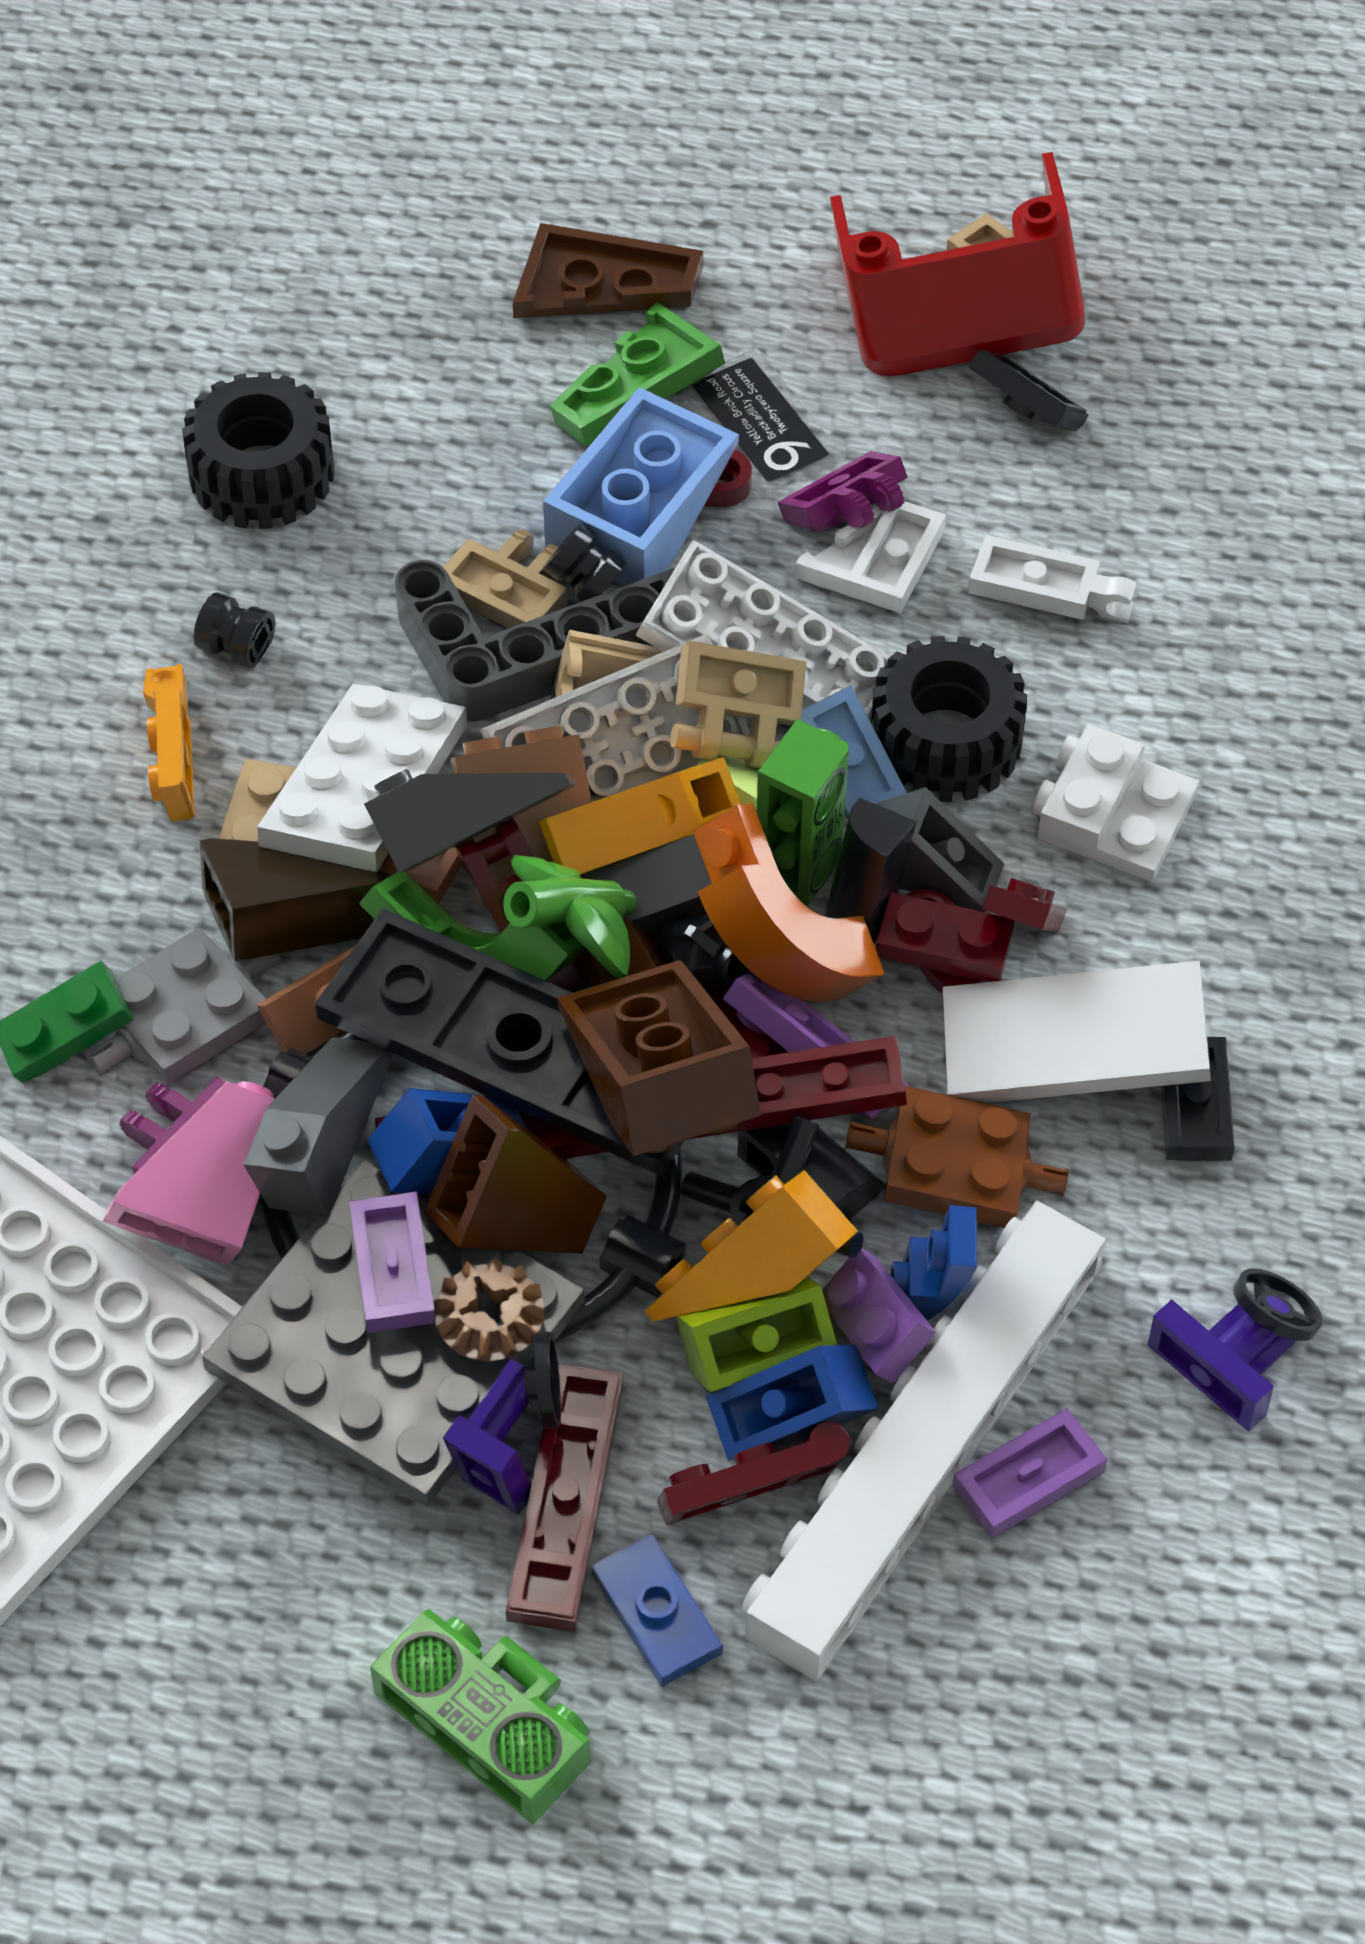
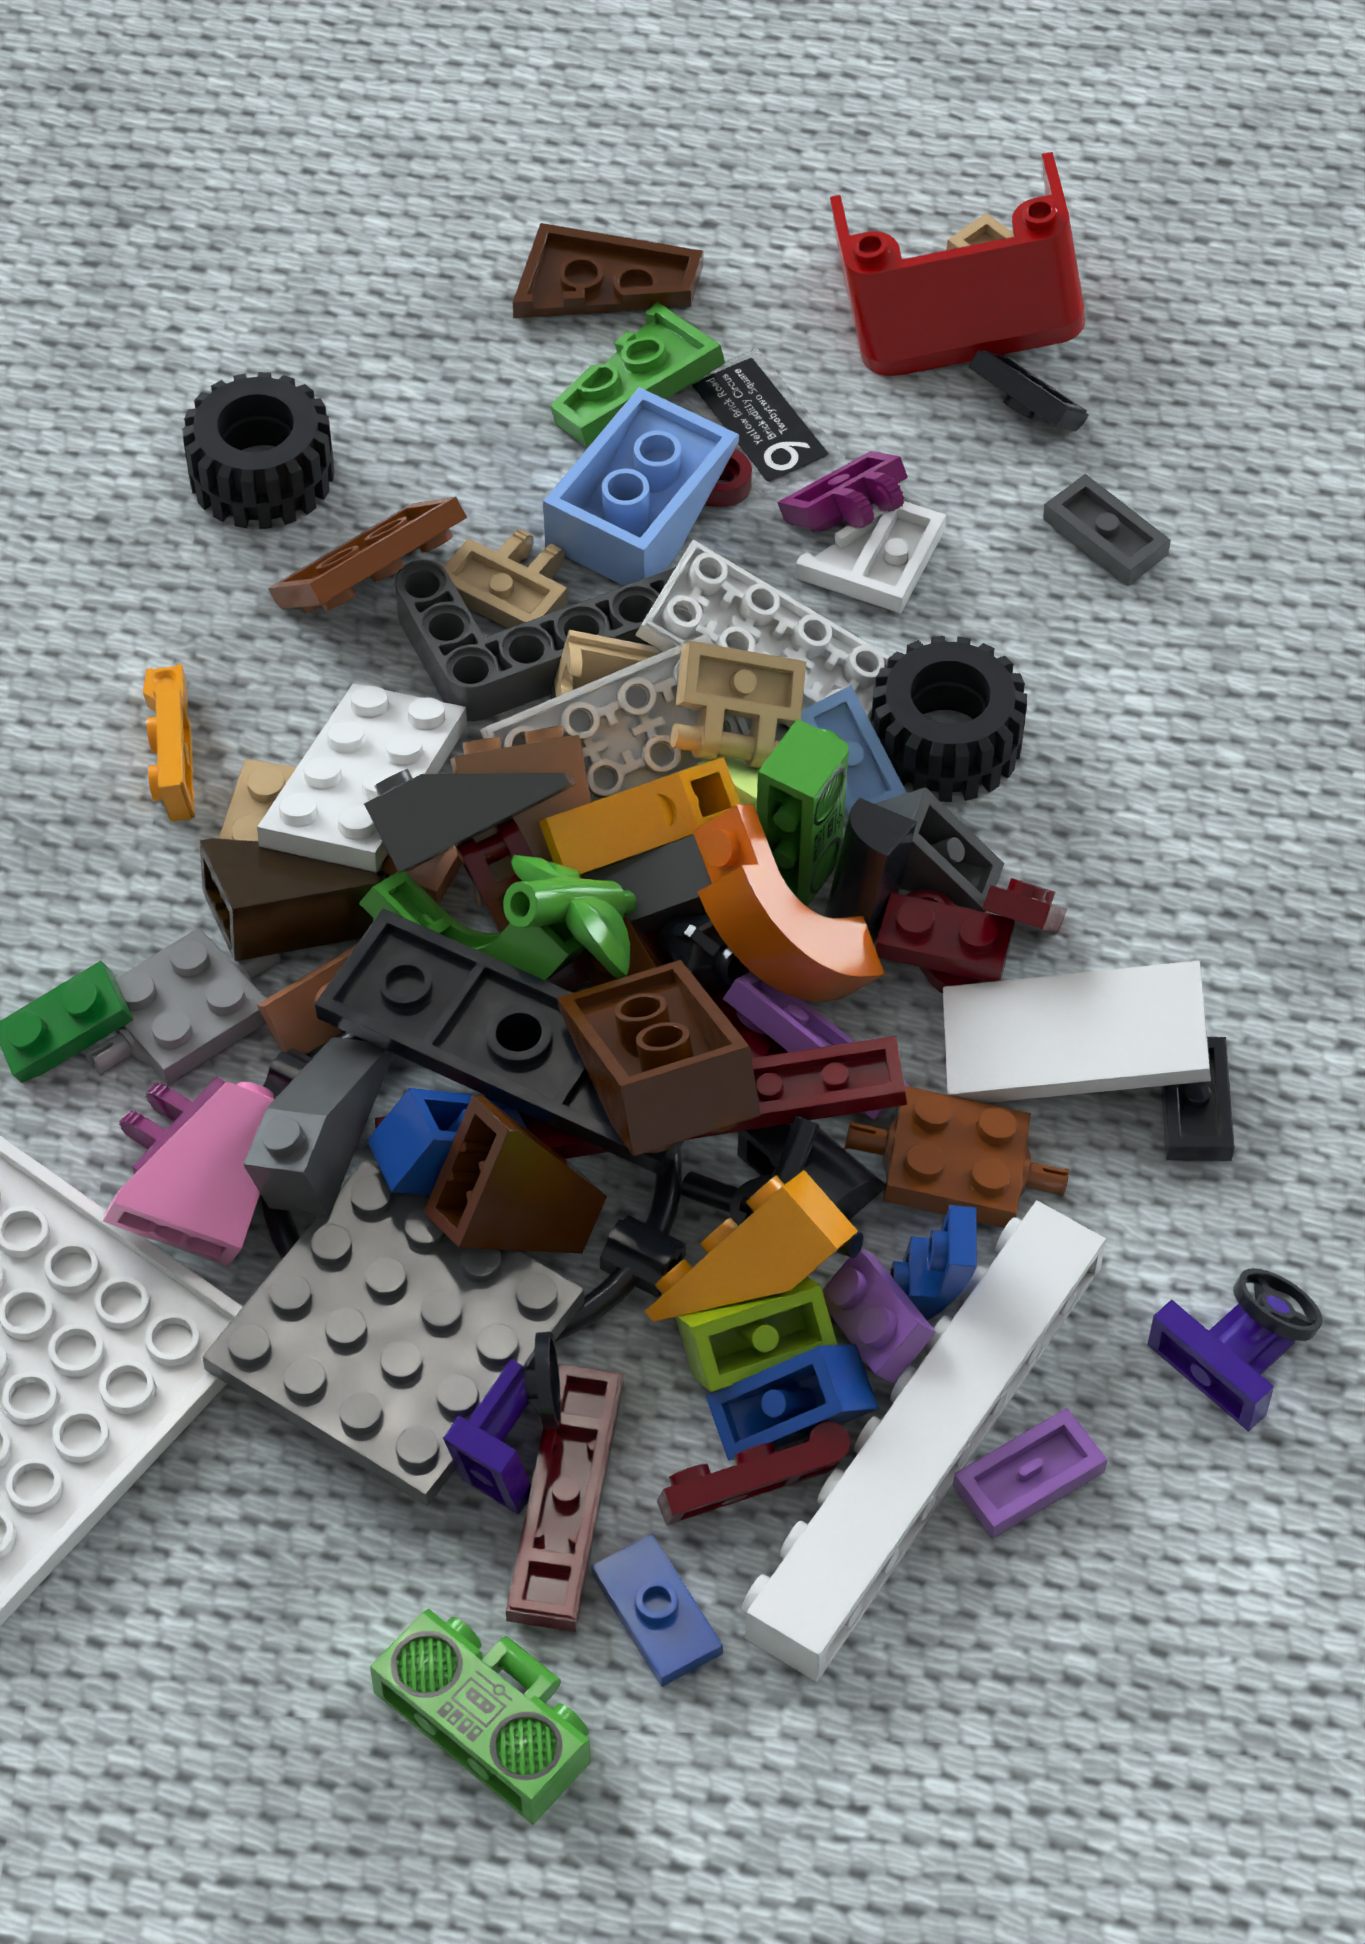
black wheel [193,592,276,669] -> none
medium lavender plate [349,1192,436,1333] -> none
medium nougat gear [434,1256,545,1361] -> none
black wheel [543,523,626,602] -> none
white plate [969,535,1137,623] -> none
white plate [1032,723,1200,882] -> none
none -> dark orange plate [268,497,467,613]
none -> dark grey plate [1043,474,1171,586]

